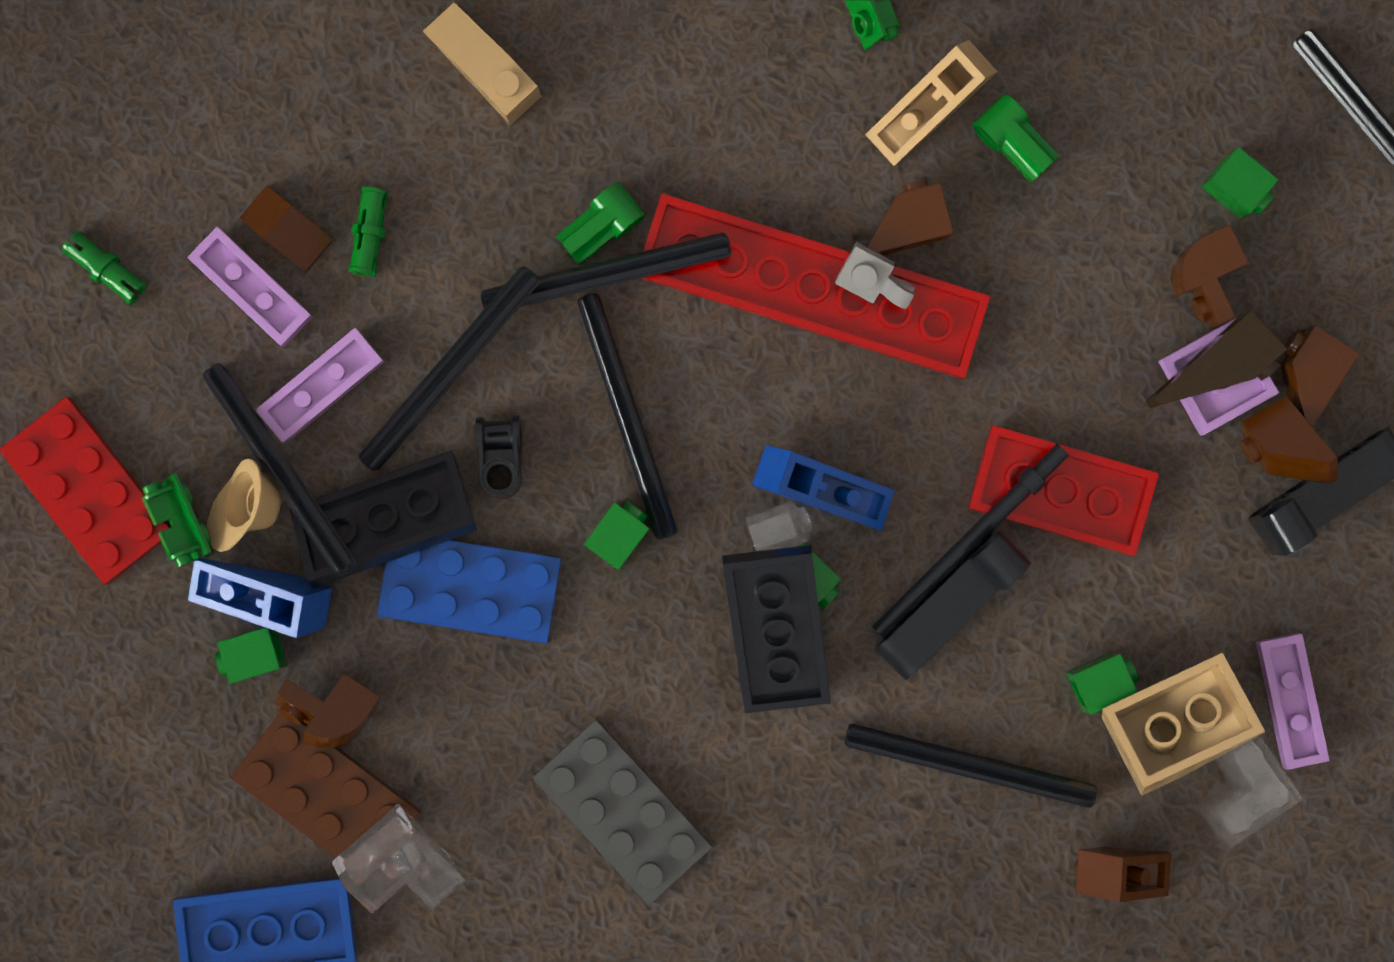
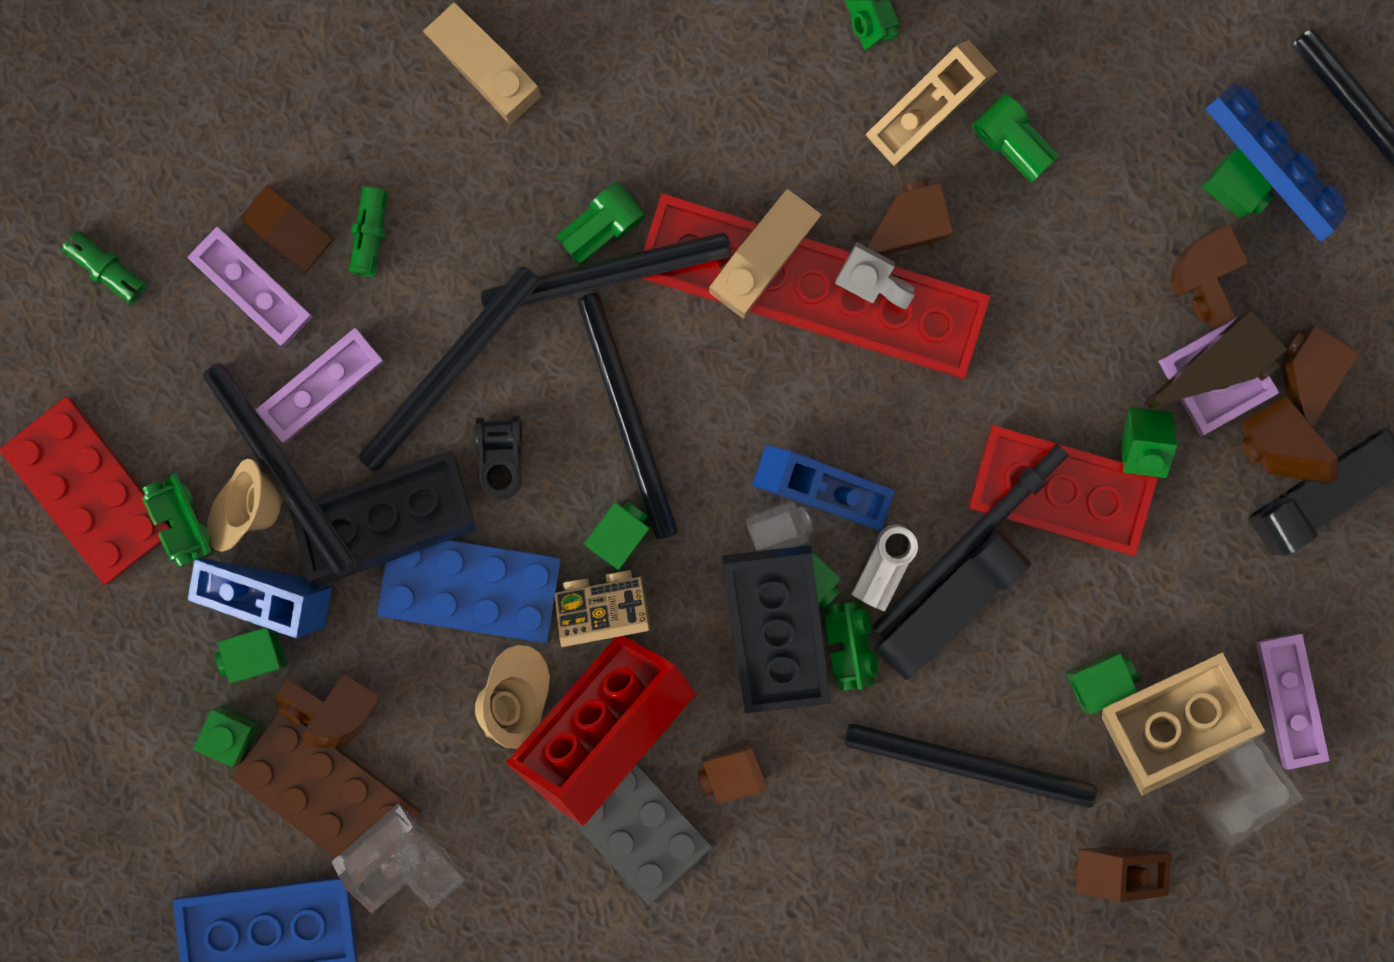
none -> green brick [193,705,261,768]
none -> tan piece [475,645,550,749]
none -> red slope [506,636,696,827]
none -> slope [555,570,651,647]
none -> reddish brown slope [698,739,769,803]
none -> tan slope [709,189,822,319]
none -> green hinge [824,599,878,691]
none -> white piece [851,524,918,611]
none -> green brick [1120,407,1177,478]
none -> blue plate [1205,83,1347,242]

